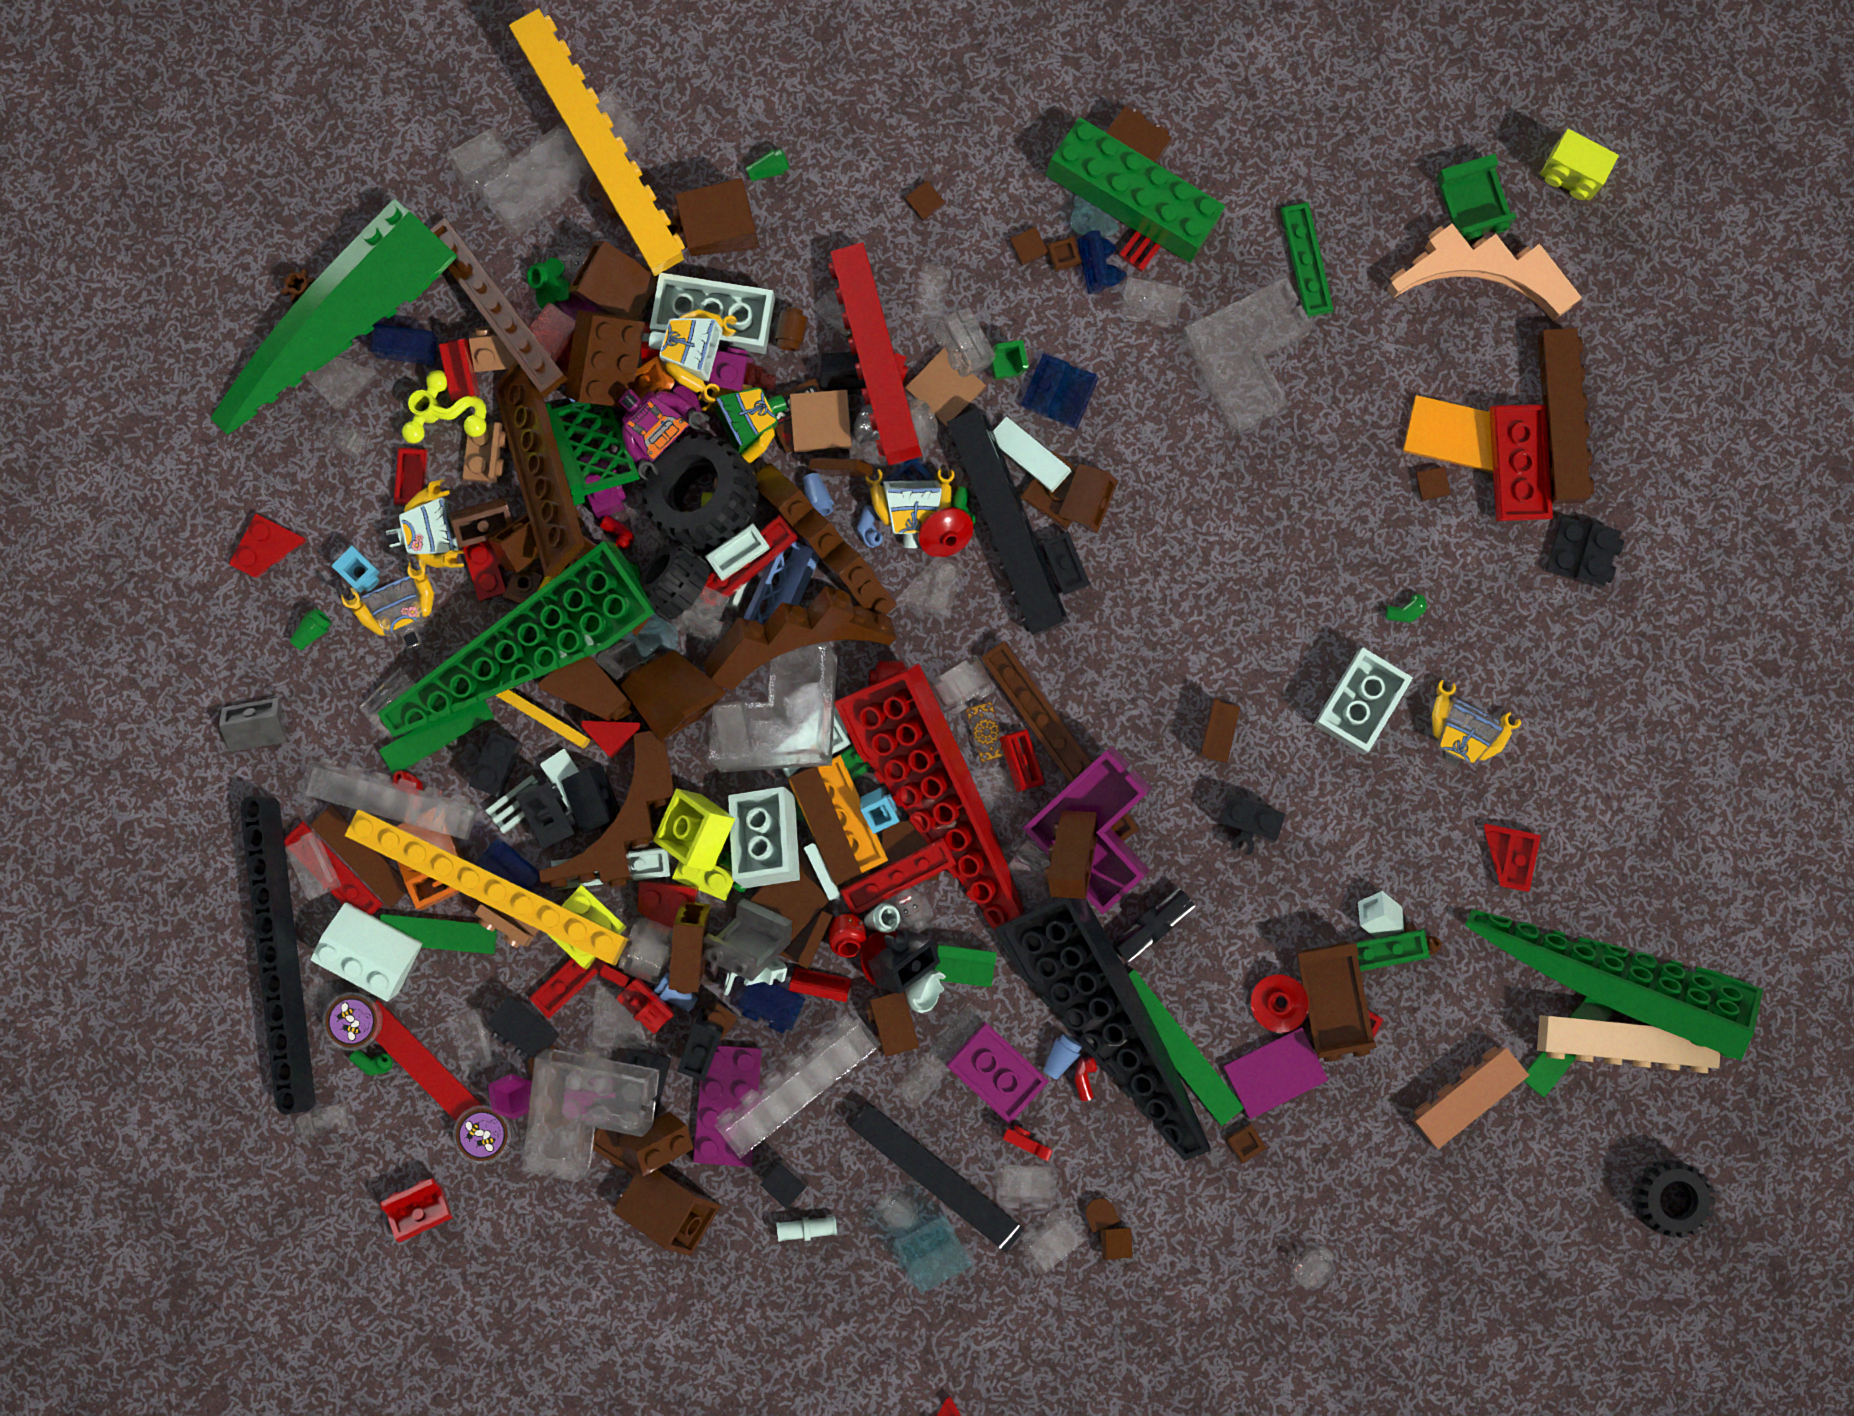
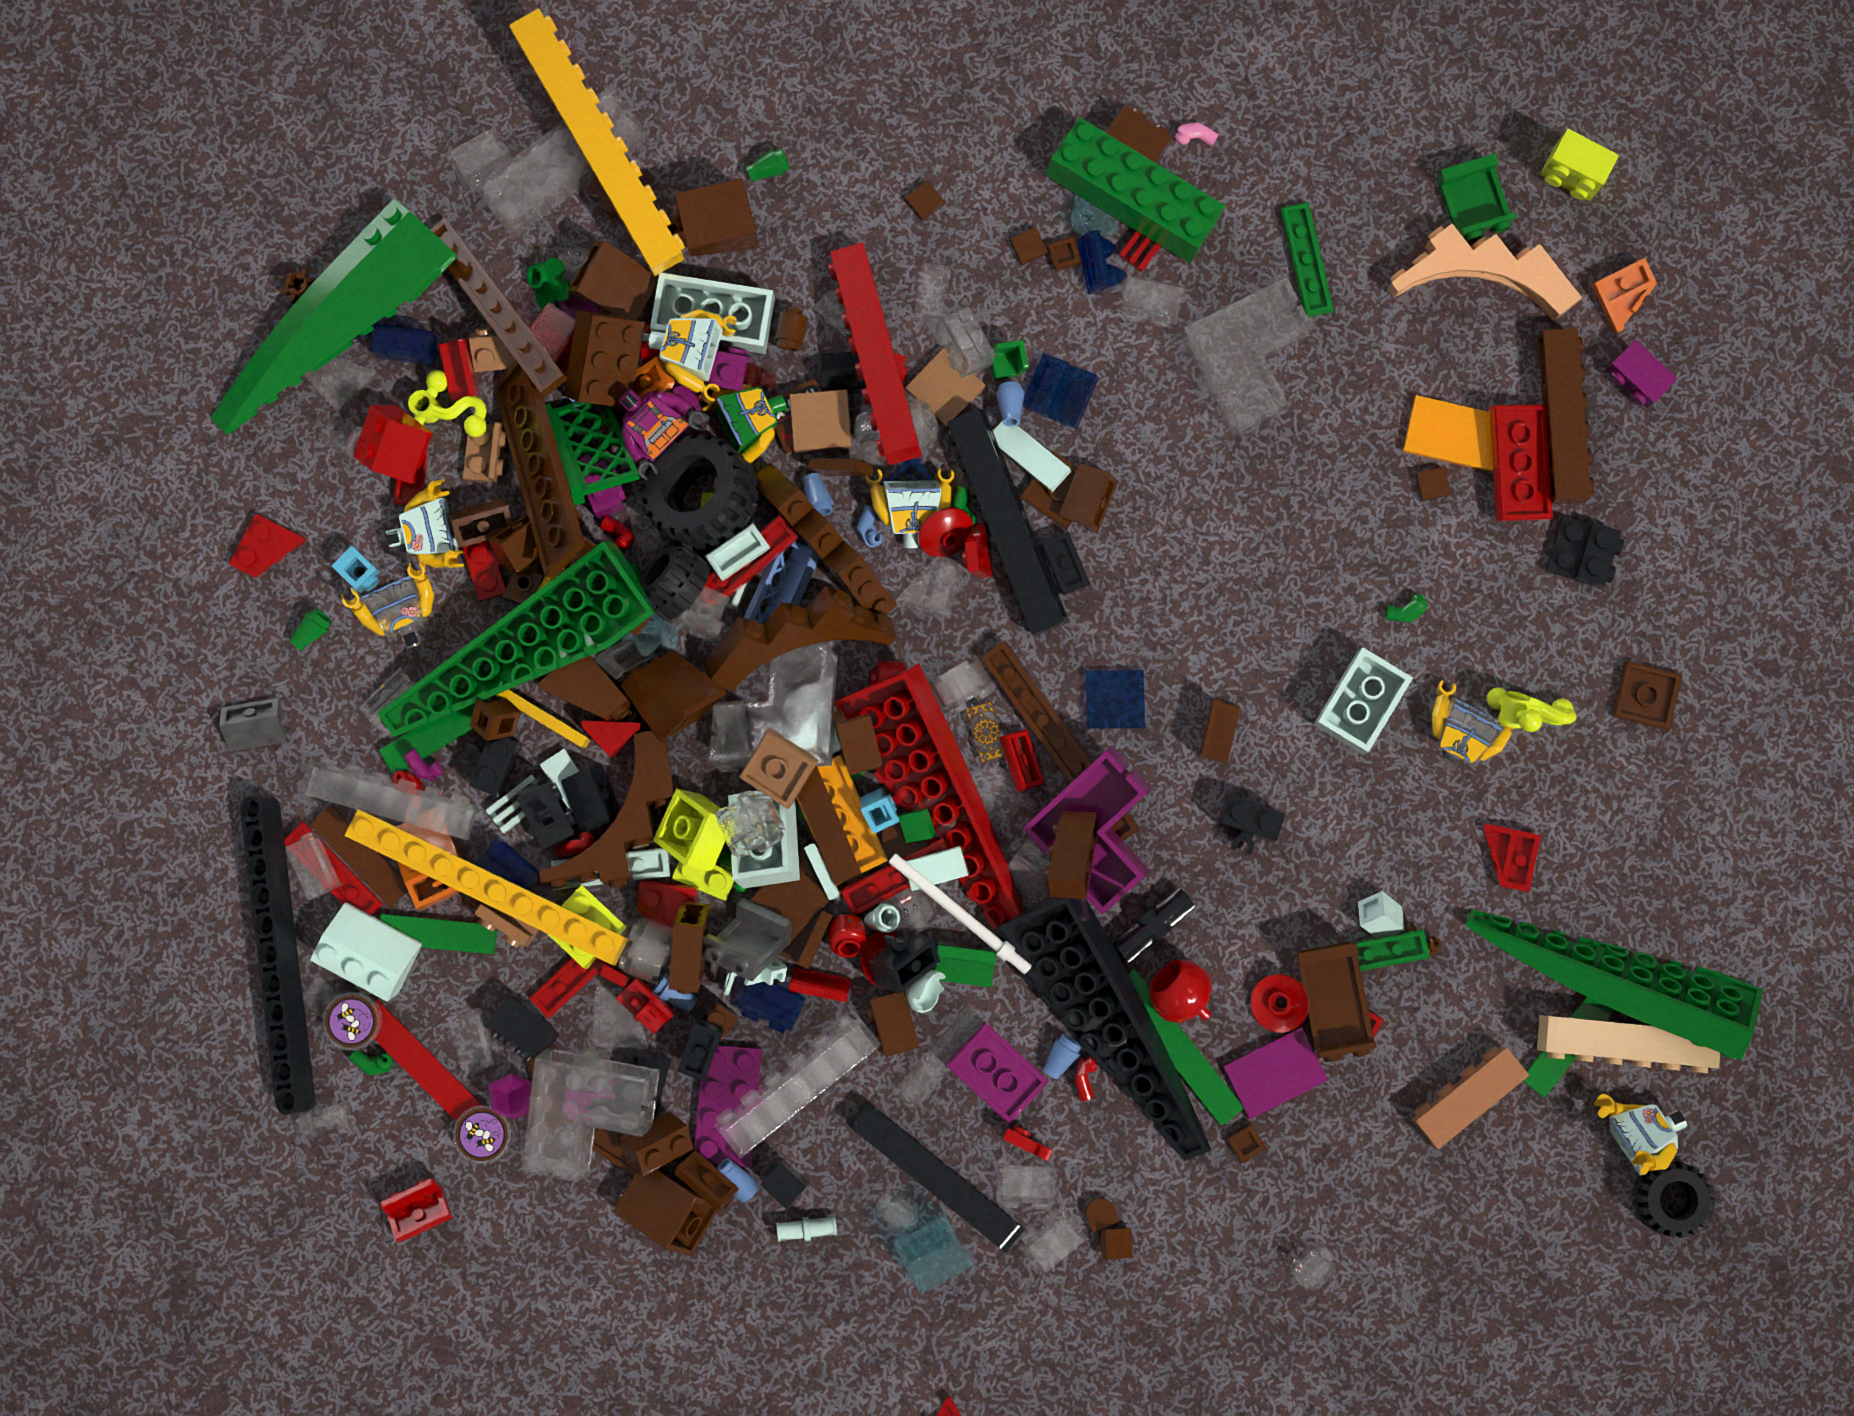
none -> red slope [353,405,433,484]
none -> magenta arm [403,748,444,781]
none -> reddish brown brick [470,699,521,741]
none -> red arm [554,832,594,858]
none -> reddish brown panel [674,1150,739,1212]
none -> clear brick [715,791,785,857]
none -> medium blue cone [717,1158,758,1203]
none -> medium nougat tile [739,728,819,809]
none -> reddish brown panel [831,710,882,776]
none -> white bar [889,853,1032,975]
none -> green tile [898,808,936,844]
none -> light aqua tile [906,846,969,891]
none -> red wing [962,523,993,578]
none -> medium blue cone [996,382,1025,427]
none -> clear blue tile [1086,670,1145,729]
none -> red piece [1149,960,1212,1023]
none -> bright pink arm [1175,122,1219,147]
none -> neon yellow piece [1486,687,1577,733]
none -> orange wing [1591,258,1657,333]
none -> torso [1593,1094,1687,1175]
none -> magenta brick [1606,339,1678,409]
none -> reddish brown tile [1611,660,1683,731]

